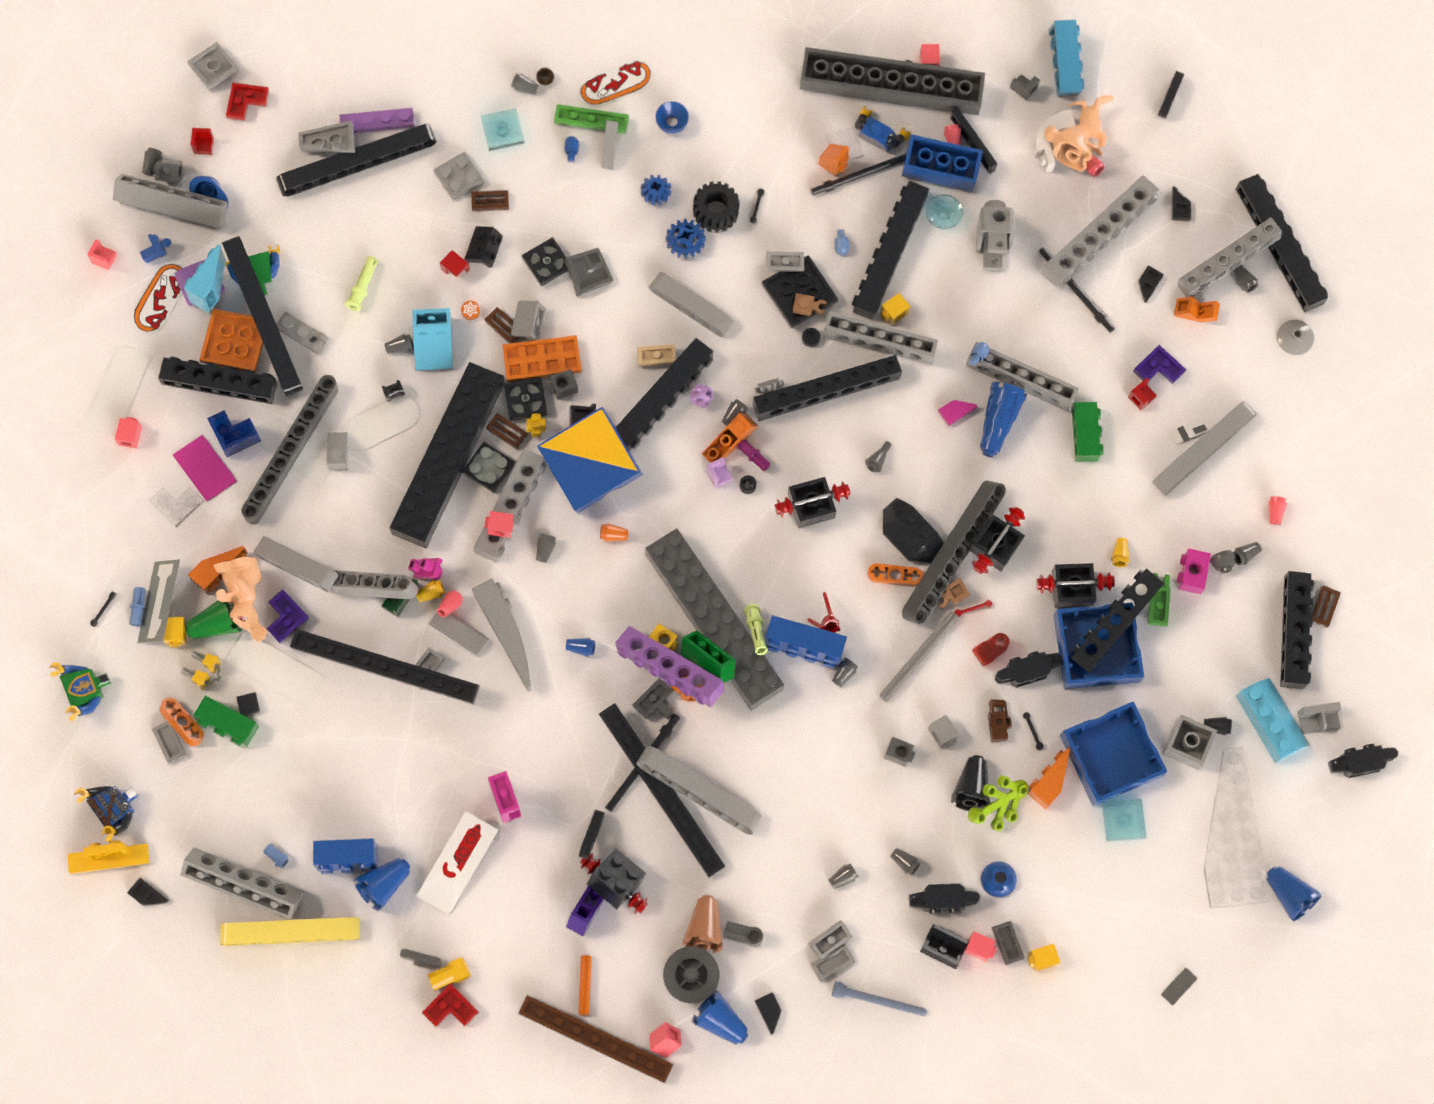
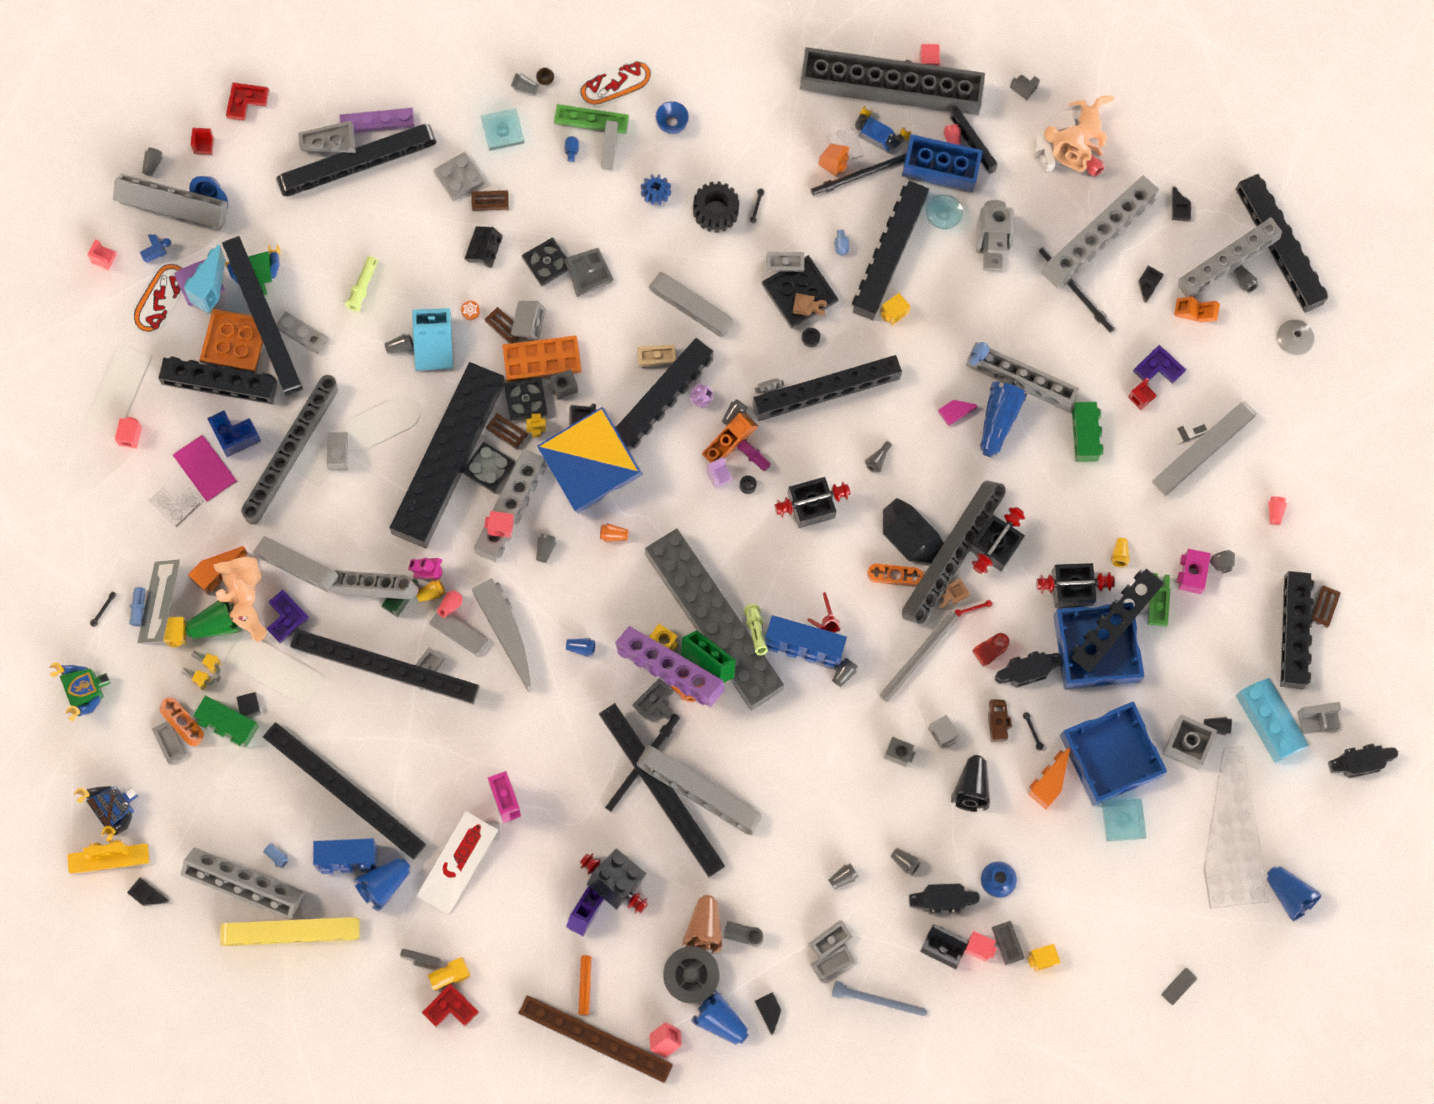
dark grey brick [153,159,182,182] -> none
light grey plate [187,42,239,91] -> none
black bush [381,380,405,402] -> none
red panel [440,250,470,277] -> none
black beam [579,809,605,860] -> none
blue gear [666,219,706,259] -> none
light grey brick [823,311,938,365] -> none
lime plant [968,775,1028,831] -> none
dark azure wedge [1048,19,1084,96] -> none
black beam [1157,70,1184,119] -> none
dark grey cone [1234,542,1262,565] -> none
none -> black plate [263,722,426,860]

